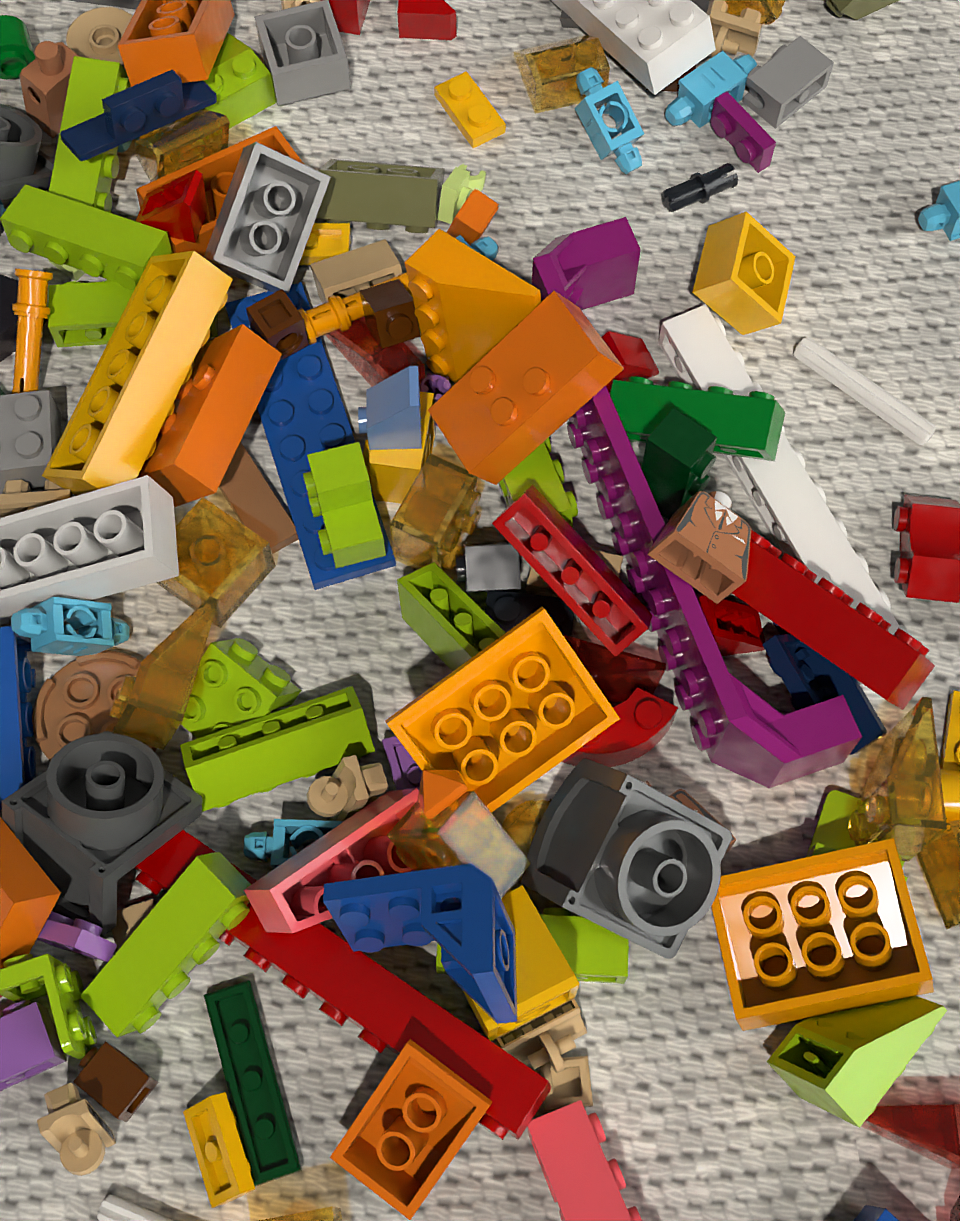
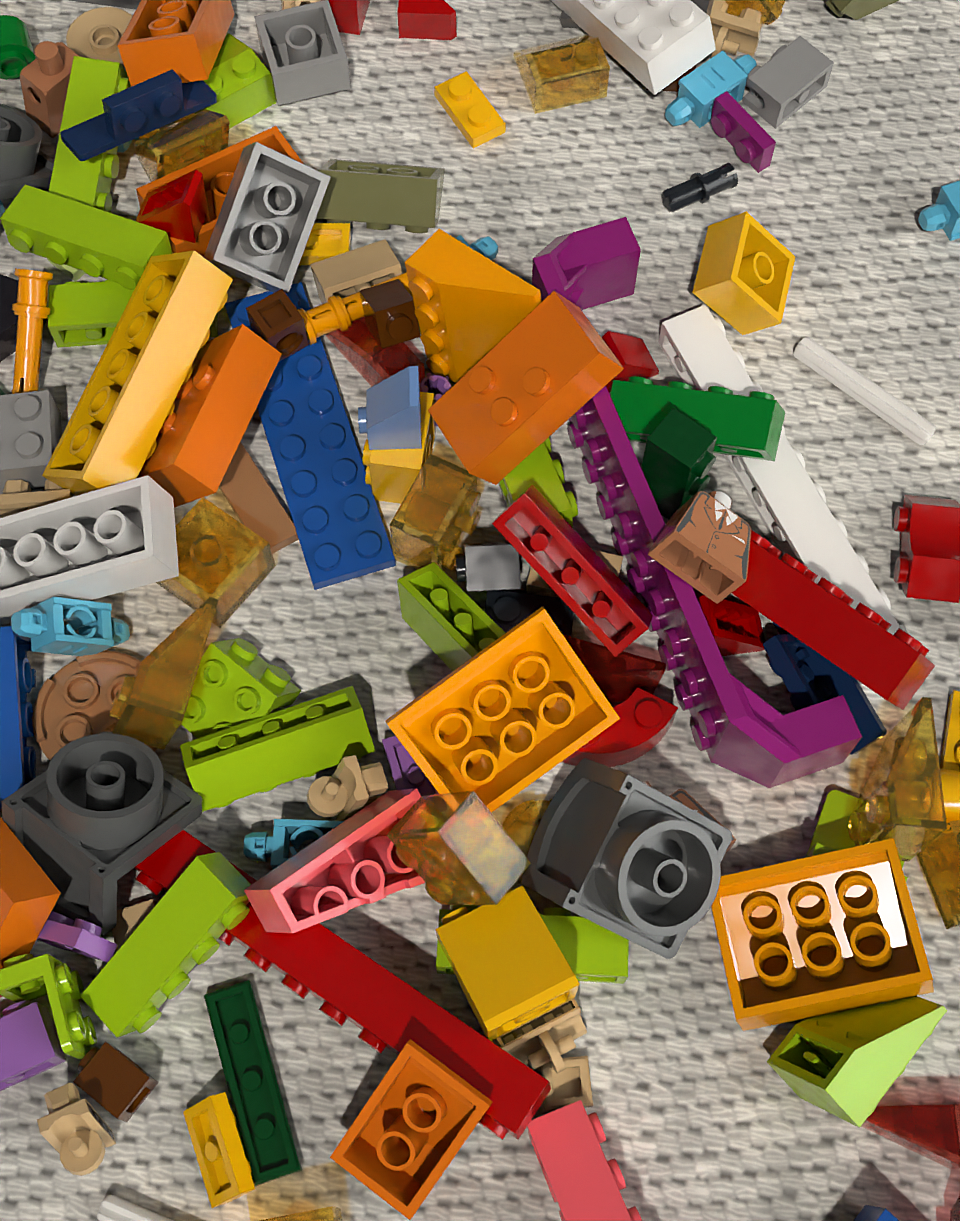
lime brick [302,442,386,568] -> none
blue bracket [323,863,517,1024] -> none
orange slope [418,770,468,819] -> none
yellowish green plate [437,164,486,224] -> none
orange slope [446,189,499,246] -> none
medium azure piece [574,67,644,174] -> none

